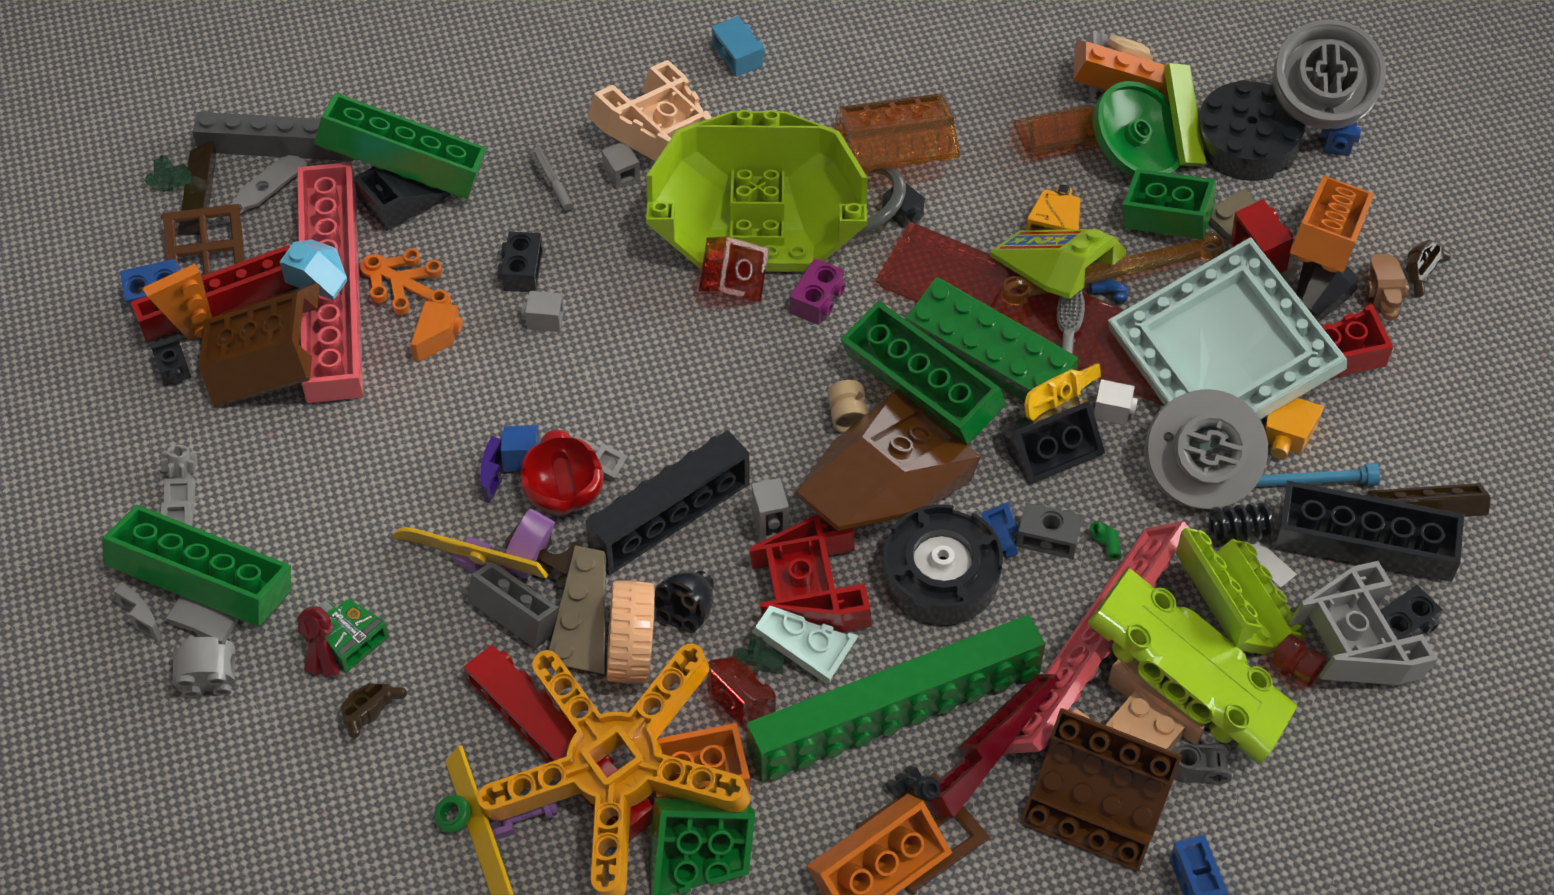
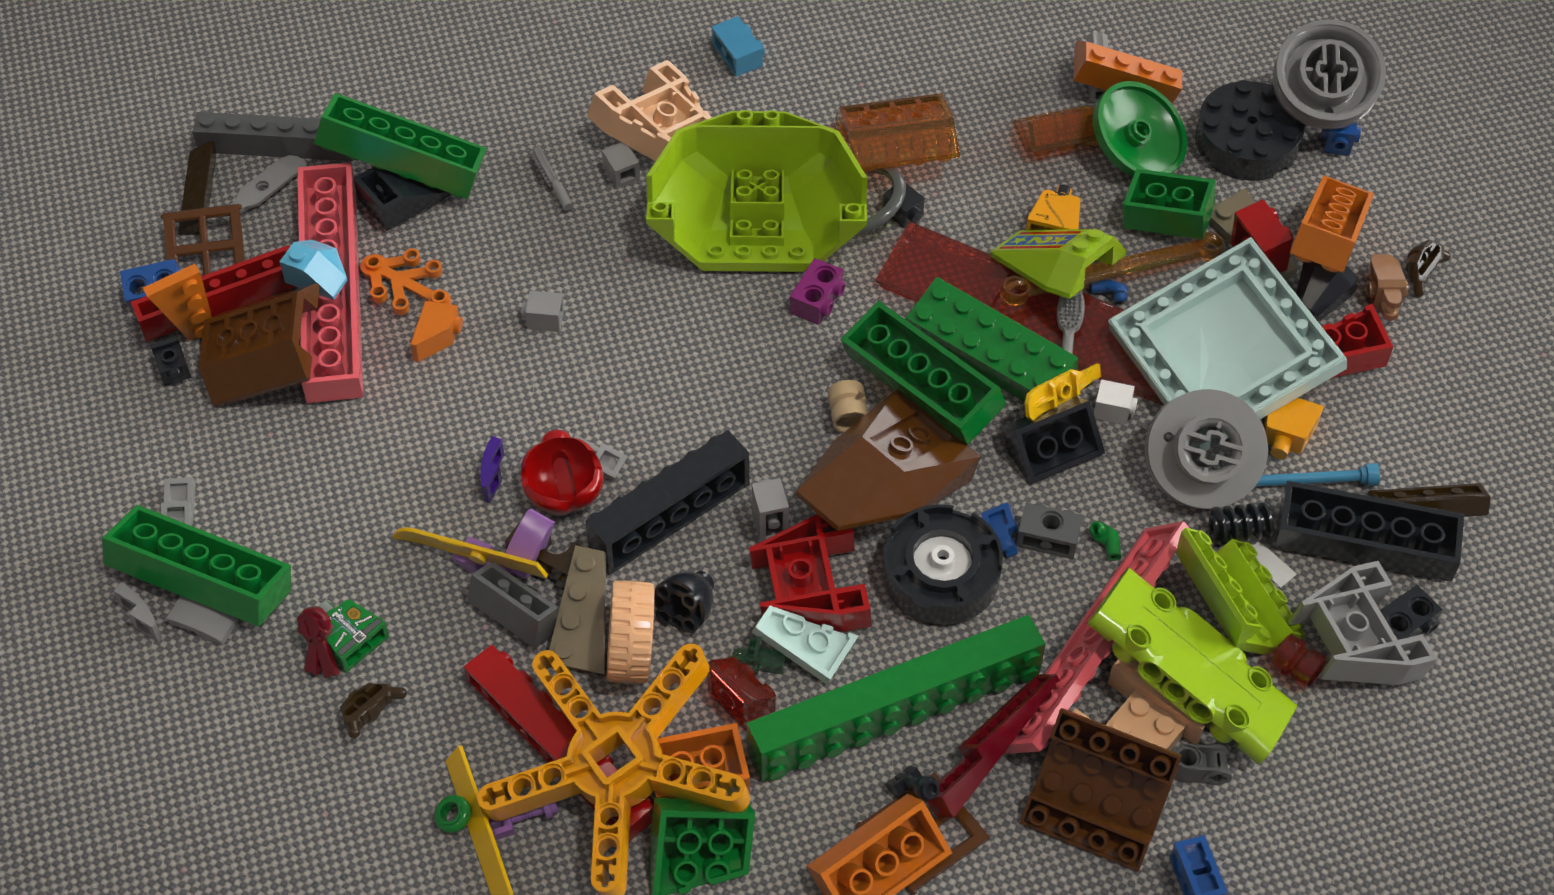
clear green piece [144,155,192,192] -> none
light grey gear [160,445,198,479] -> none
light grey brick [173,637,235,698] -> none
black brick [498,231,543,292] -> none
blue brick [501,425,540,472] -> none
clear red slope [699,237,769,302] -> none
tan arm [1107,35,1154,61] -> none
lime tile [1164,63,1206,167] -> none

